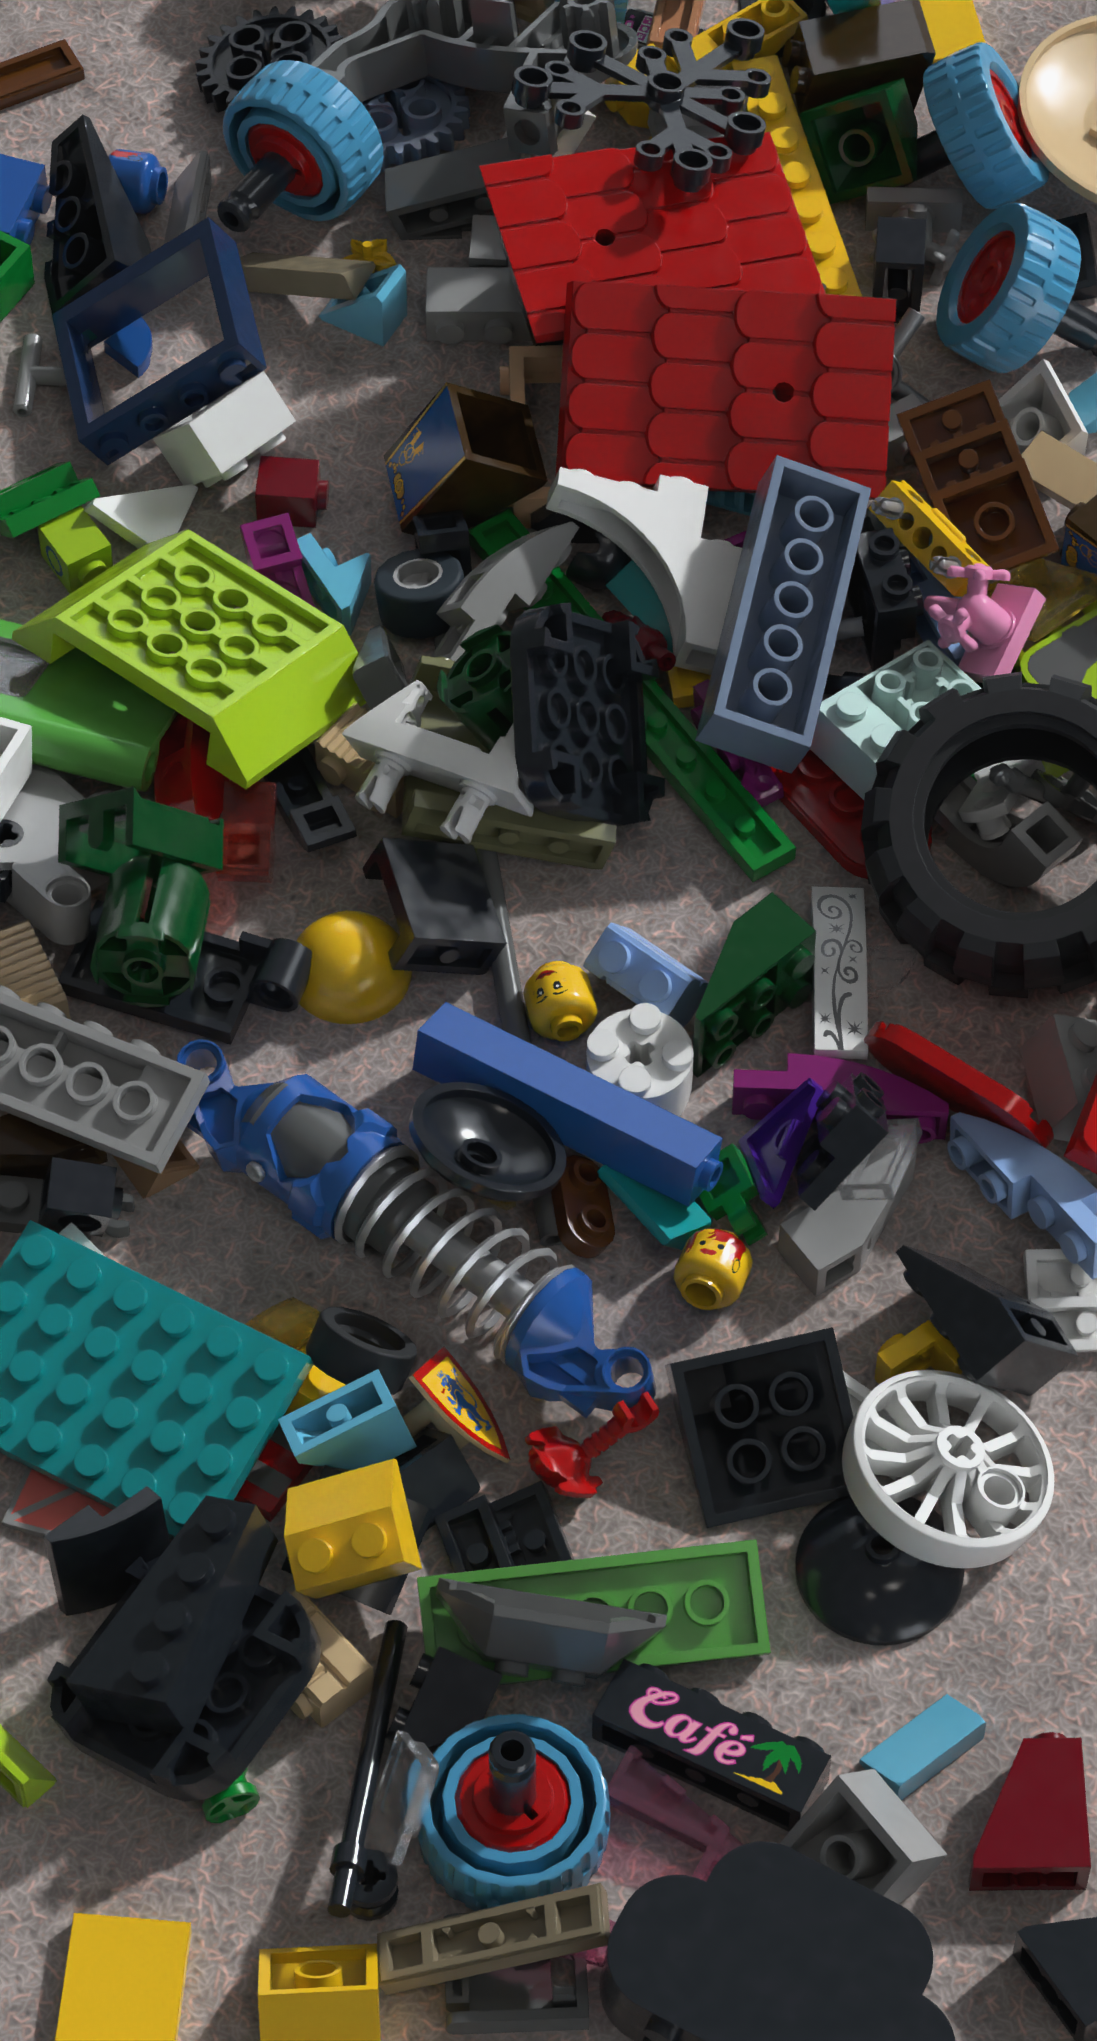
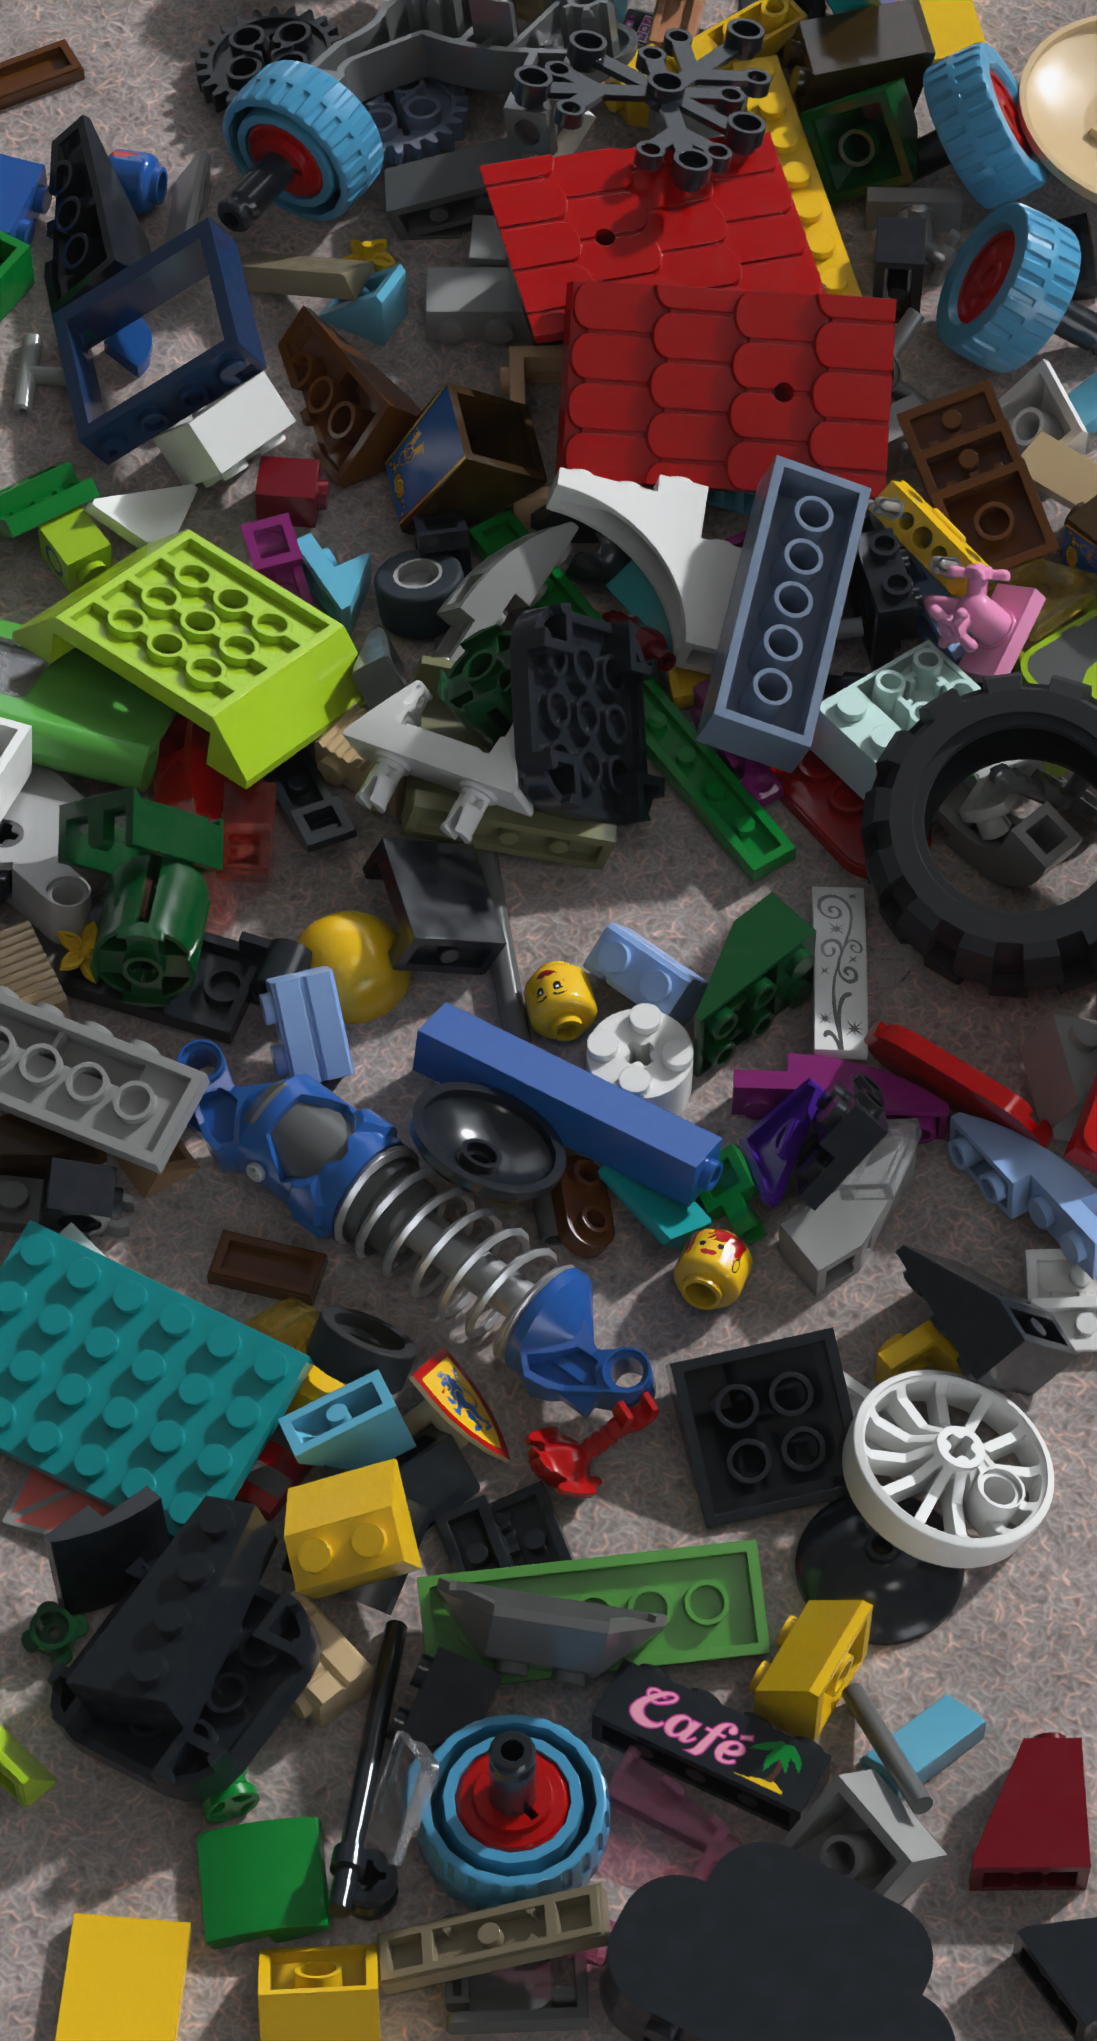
none -> dark green plate [21,1601,89,1665]
none -> yellow plant [57,921,98,984]
none -> green slope [196,1817,332,1949]
none -> reddish brown tile [207,1230,328,1308]
none -> light blue brick [259,966,355,1082]
none -> reddish brown wedge [278,306,421,488]
none -> yellow slope [749,1600,873,1742]
none -> dark grey bar [842,1683,933,1815]

